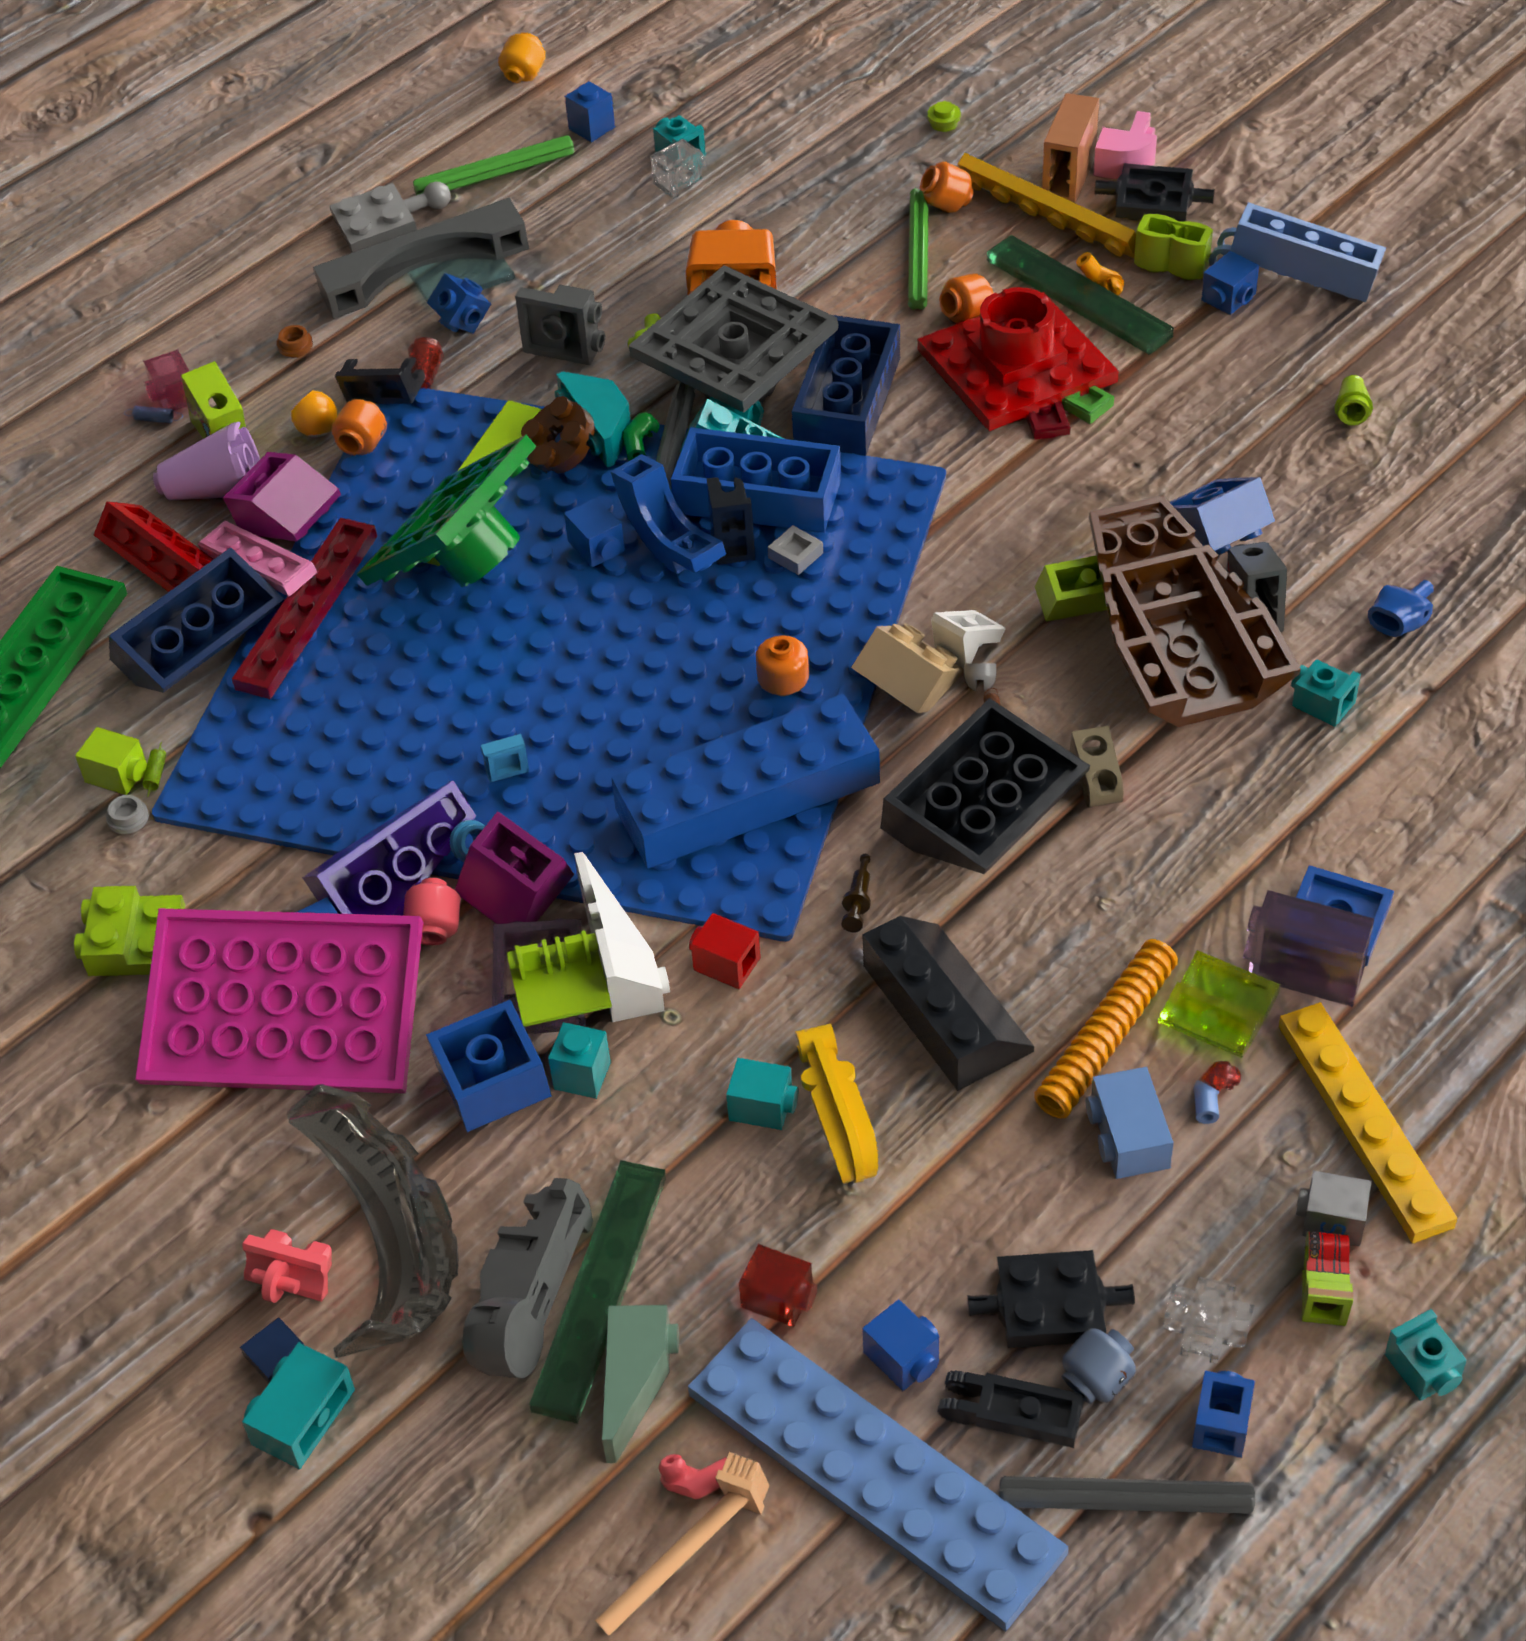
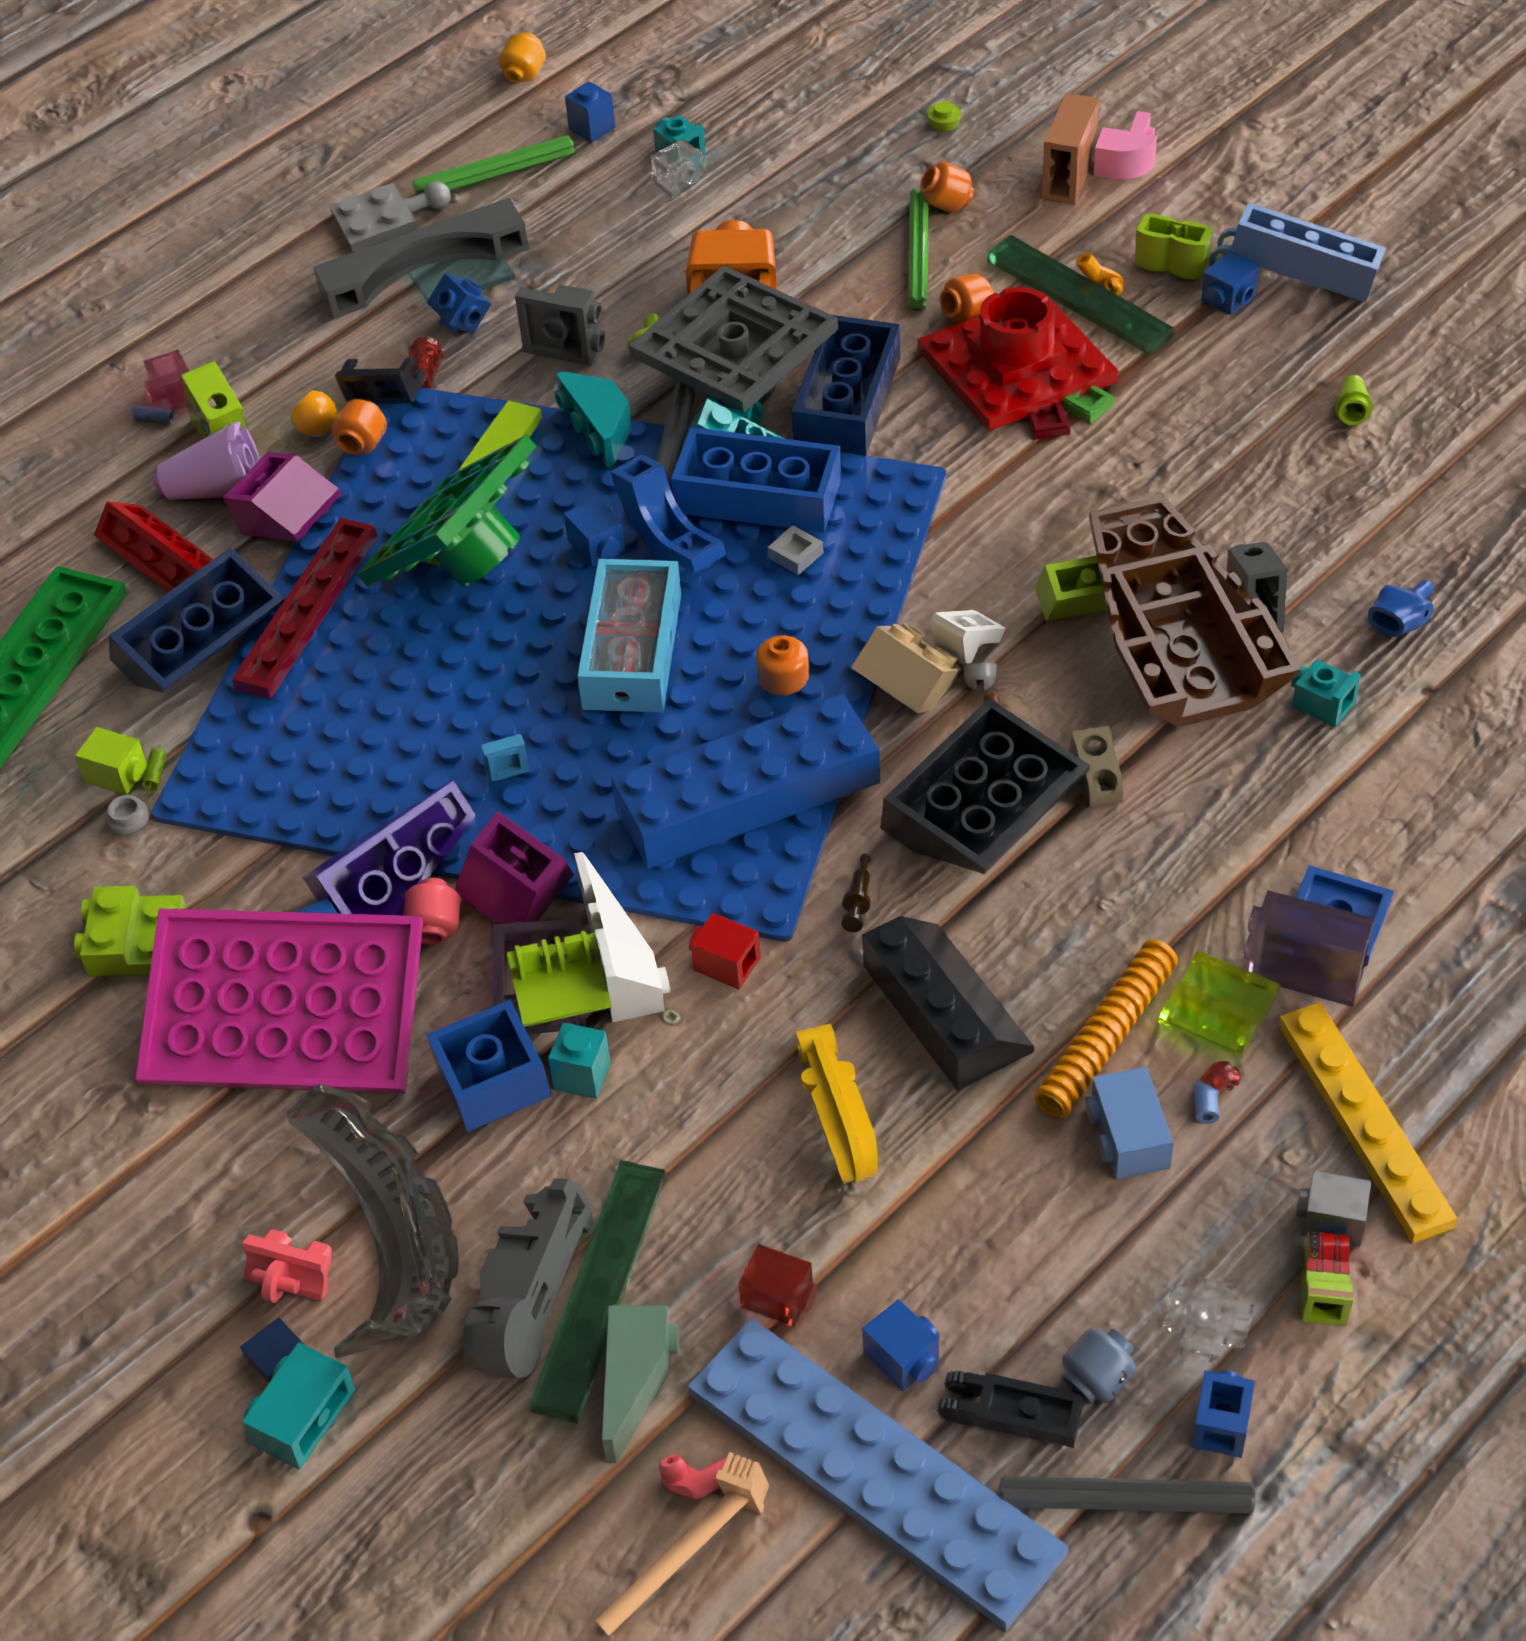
bright pink tile [198,521,318,597] -> none
dark orange plate [276,325,313,358] -> none
dark azure plate [450,820,485,862] -> none
reddish brown plate [521,396,595,474] -> none
green arm [623,412,659,461] -> none
black hinge [707,477,756,565] -> none
teal brick [726,1057,799,1130] -> none
yellow plate [957,153,1136,258] -> none
black plate [967,1250,1135,1348] -> none
black plate [1095,163,1215,222] -> none
brick [1170,477,1275,555] -> none
teal brick [1384,1308,1467,1401] -> none
none -> brick [577,559,681,713]

